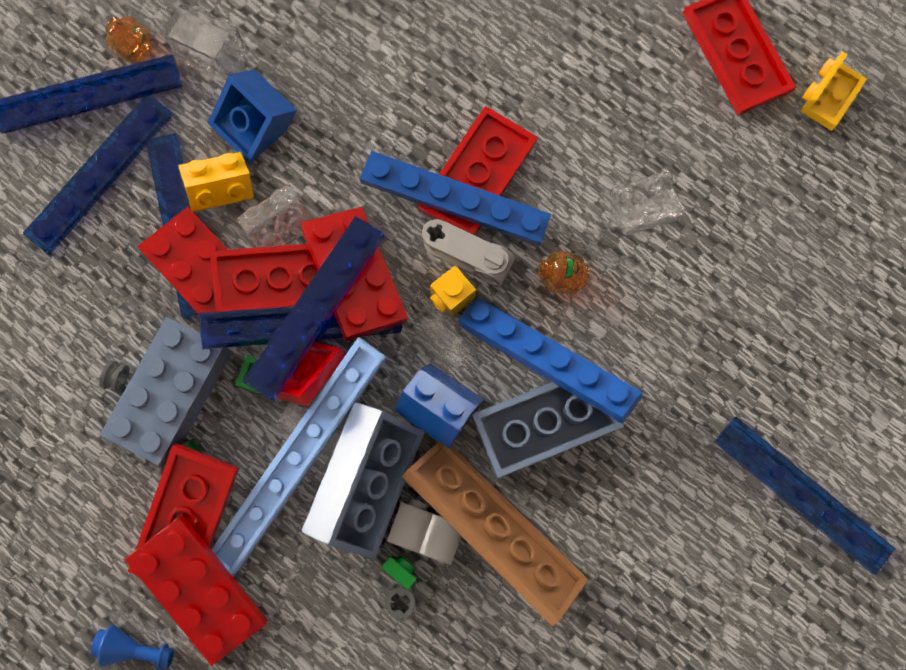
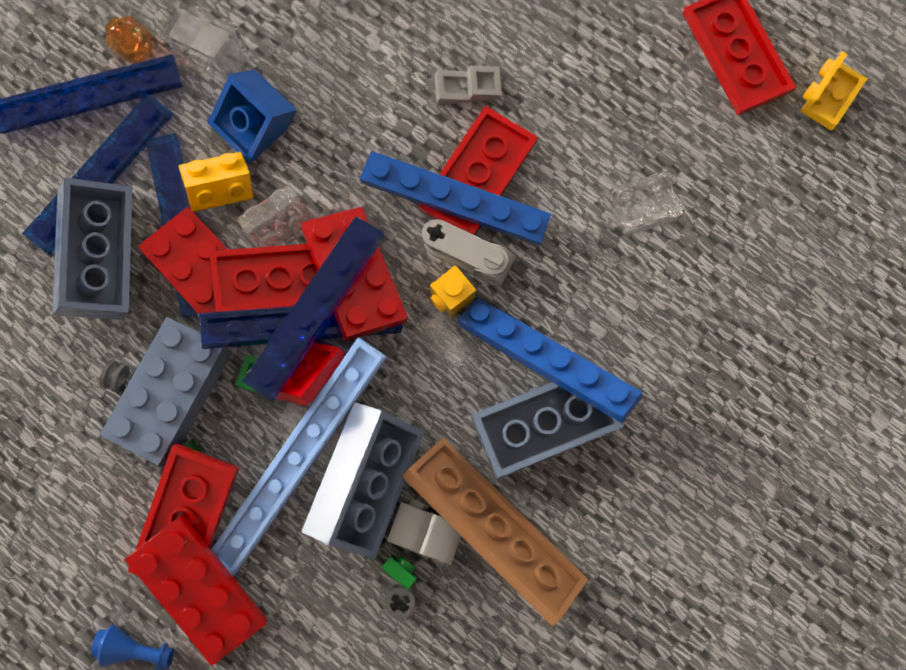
blue slope [394,363,484,448] -> none
clear orange head [539,251,589,295] -> none
clear blue tile [713,416,896,575] -> none
none -> sand blue brick [52,177,132,320]
none -> light grey slope [434,66,502,104]

